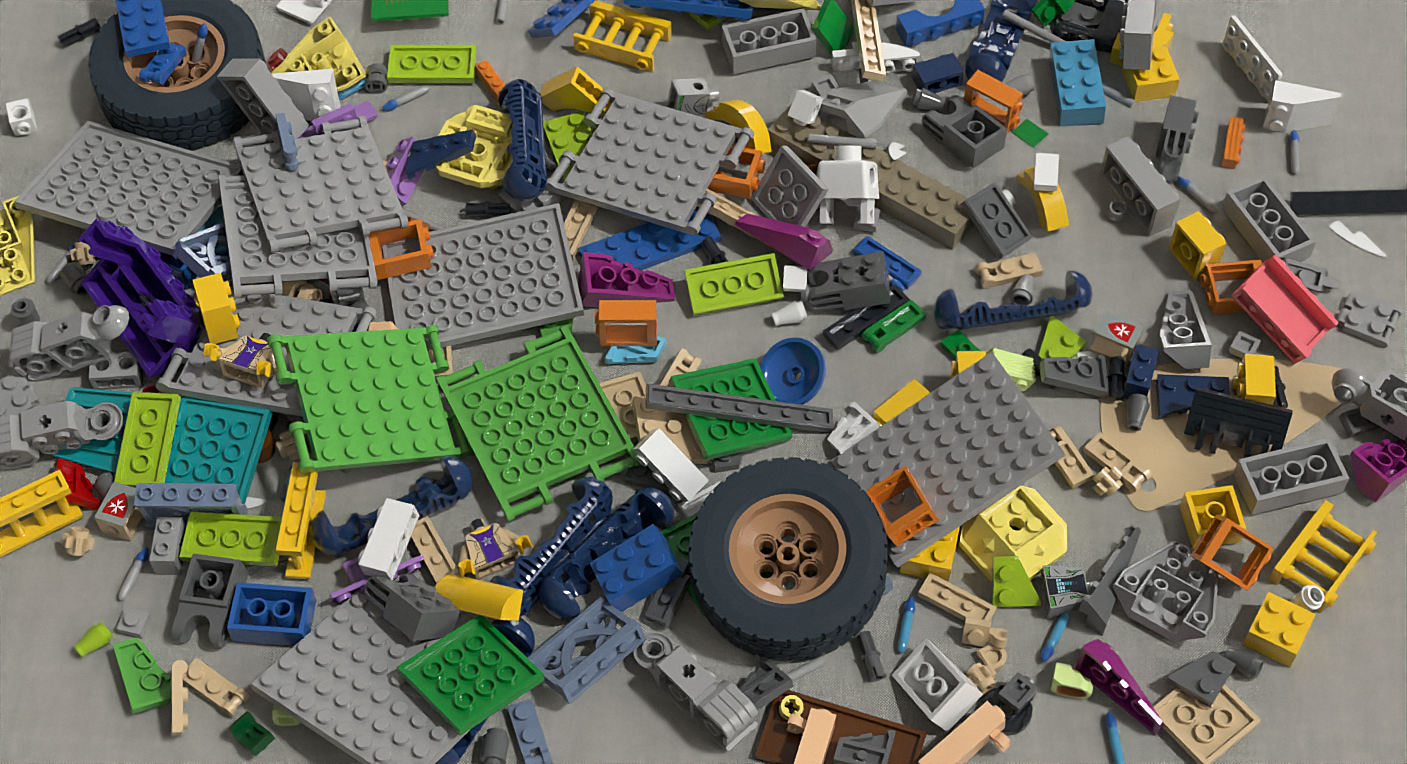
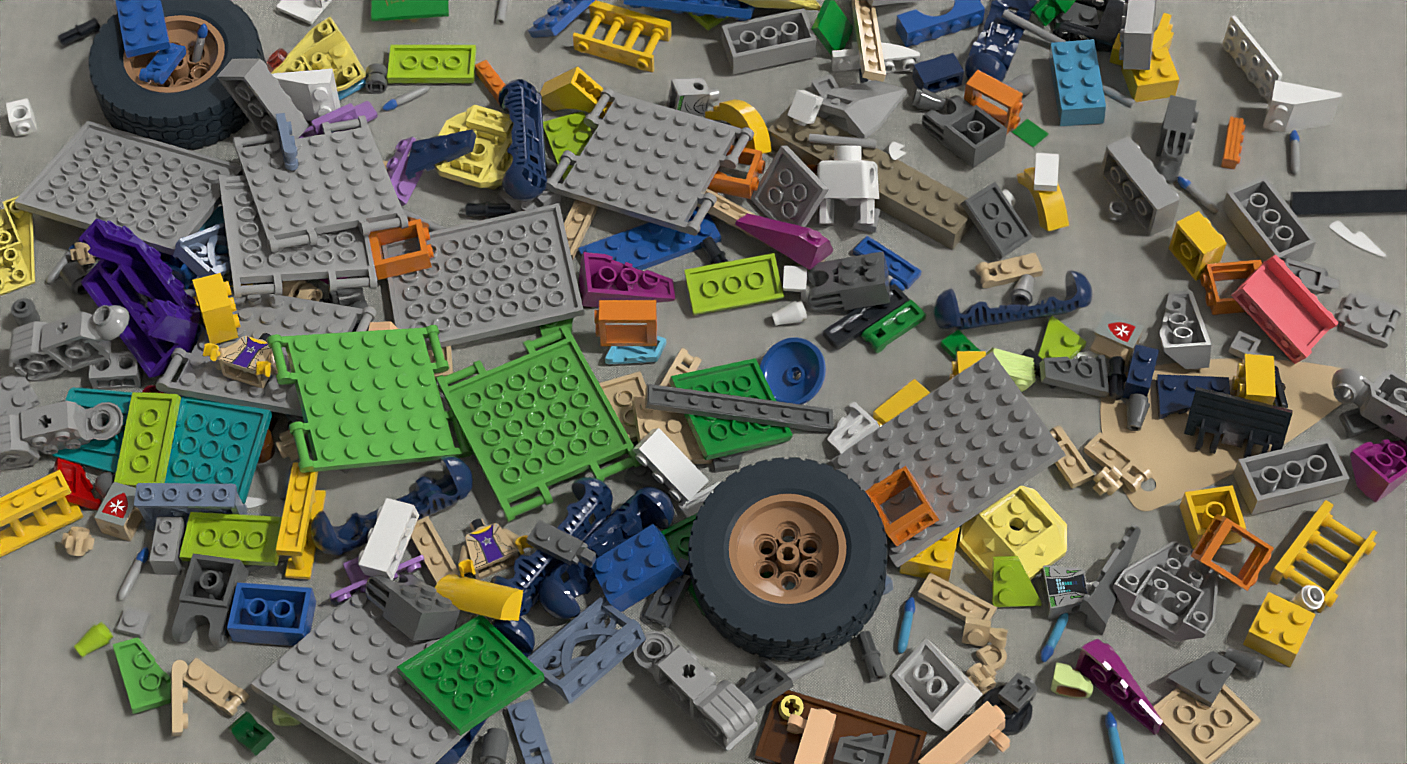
none -> dark grey hinge [526,520,596,568]

